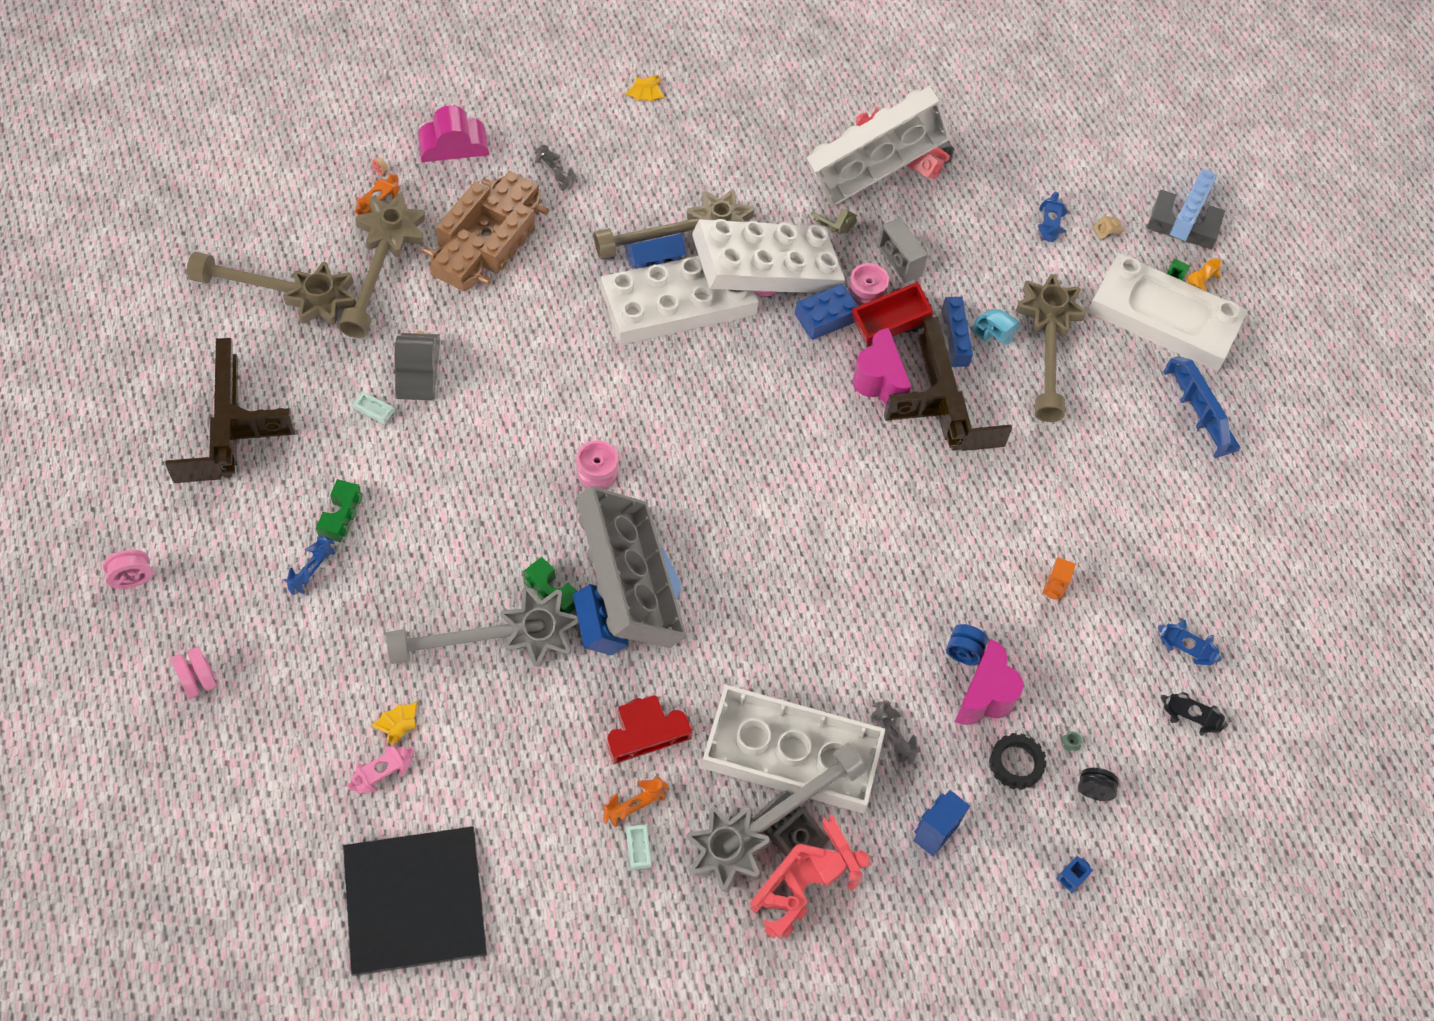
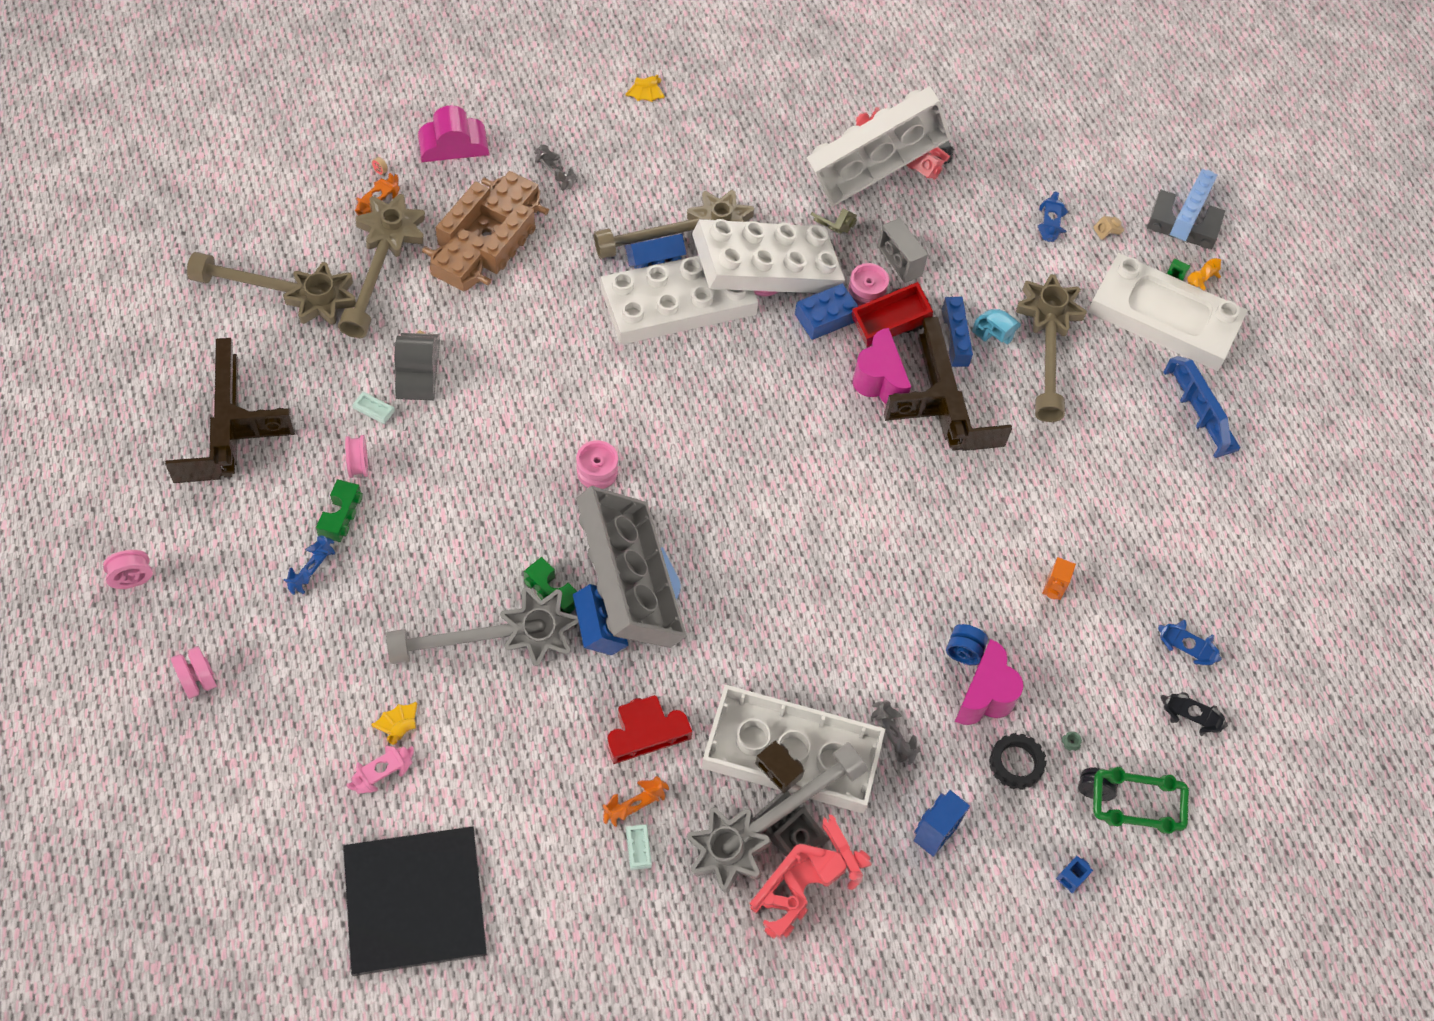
none -> bright pink wheel [345,435,368,478]
none -> dark brown brick [755,740,805,794]
none -> green bar [1093,767,1189,834]

